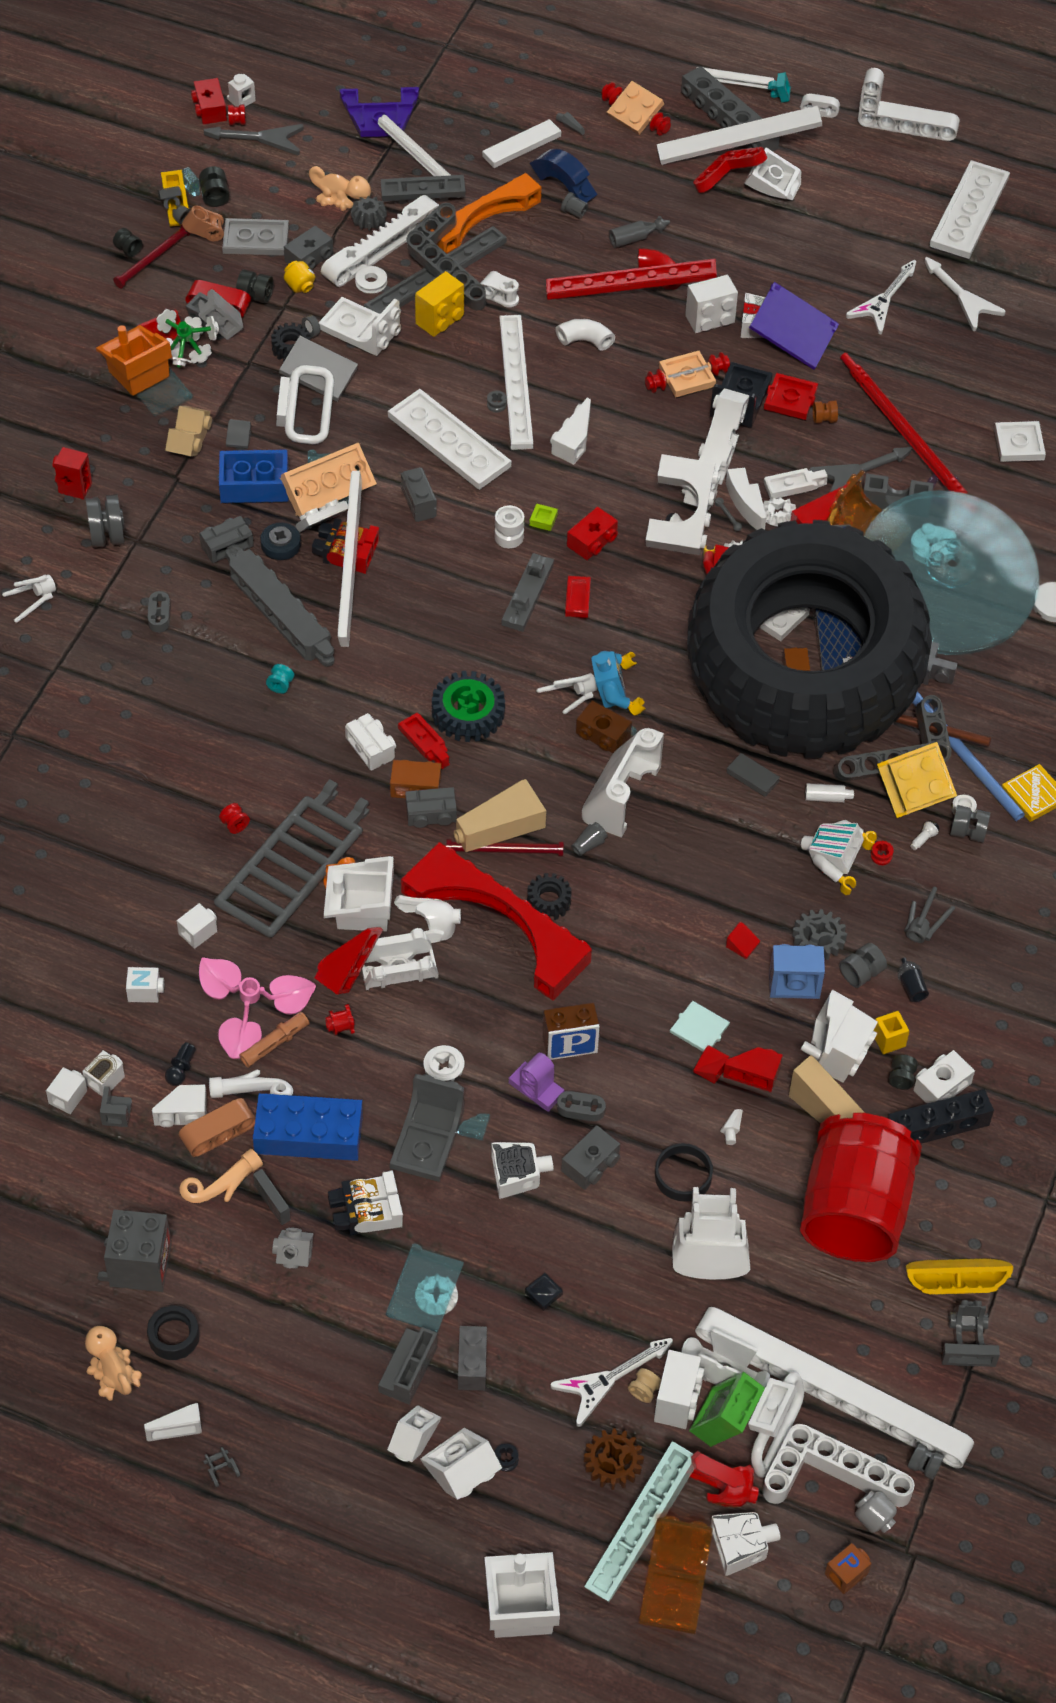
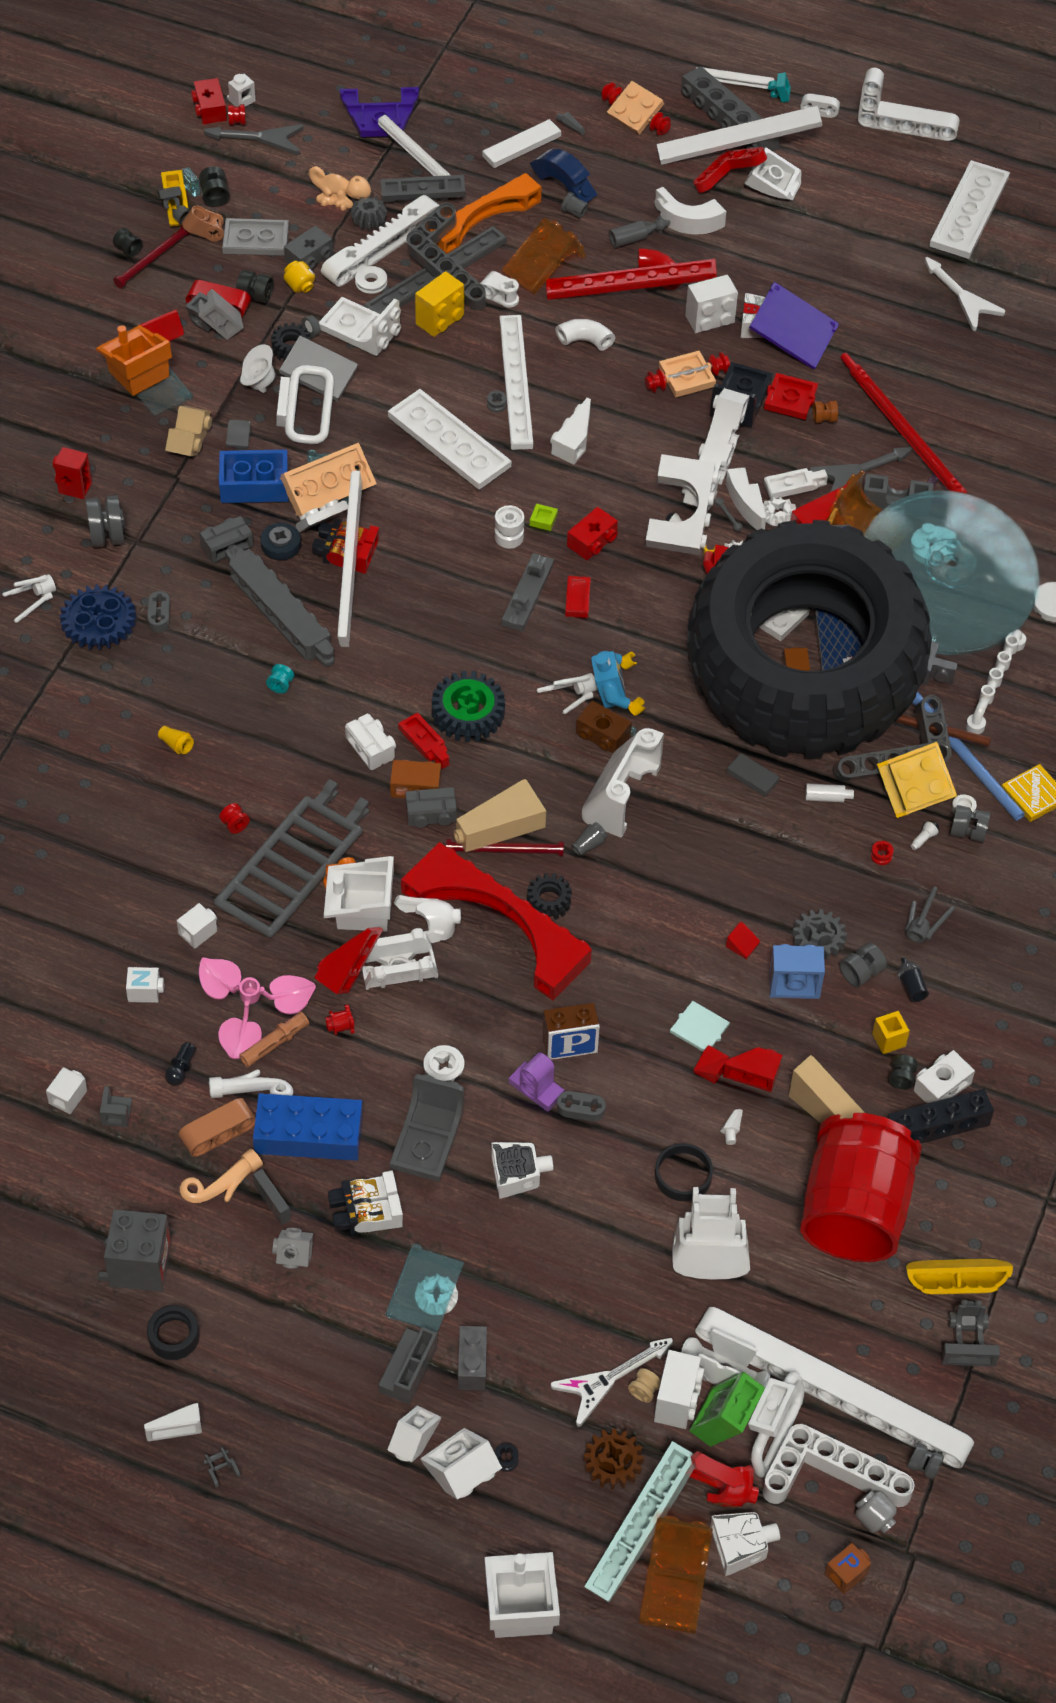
white brick [83,1050,125,1097] -> none
light nougat animal [85,1326,142,1401] -> none
white slope [152,1085,207,1127] -> none
white plant [156,309,219,368] -> none
dark grey brick [401,467,437,522] -> none
clear light blue tile [458,1114,490,1141] -> none
black tile [525,1273,563,1311] -> none
dark grey brick [561,1125,620,1190] -> none
white piece [800,990,878,1083] -> none
white torso [801,820,877,895] -> none
white piece [846,260,916,334] -> none
white plate [994,421,1046,462] -> none
none -> dark blue gear [60,584,136,650]
none -> yellow cone [158,726,194,754]
none -> white piece [240,344,275,393]
none -> clear orange bracket [502,217,586,295]
none -> white arch [654,187,726,234]
none -> white bar [966,629,1026,734]

